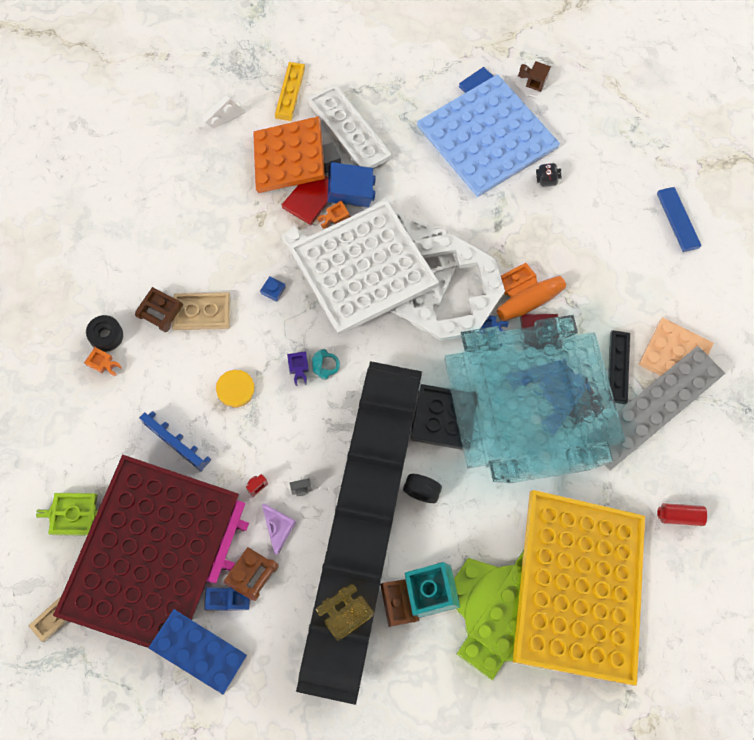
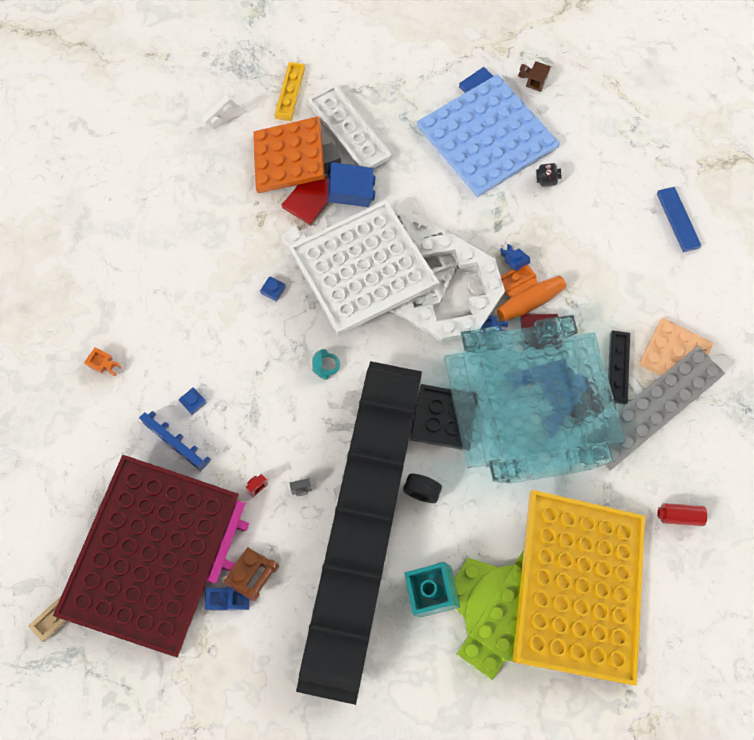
lime plate [36,493,98,536] -> none
black tyre [86,315,123,352] -> none
reddish brown plate [135,287,183,332] -> none
blue plate [149,609,247,695] -> none
tan tile [172,292,230,330] -> none
yellow tile [216,370,255,408] -> none
lavender tile [262,503,296,556] -> none
dark purple plate [287,351,309,386] -> none
clear yellow plate [316,584,374,641] -> none
orange plate [317,201,351,229] -> none
dark orange plate [380,580,420,627] -> none
none -> blue plate [178,387,207,415]
none -> blue plate [500,244,530,271]

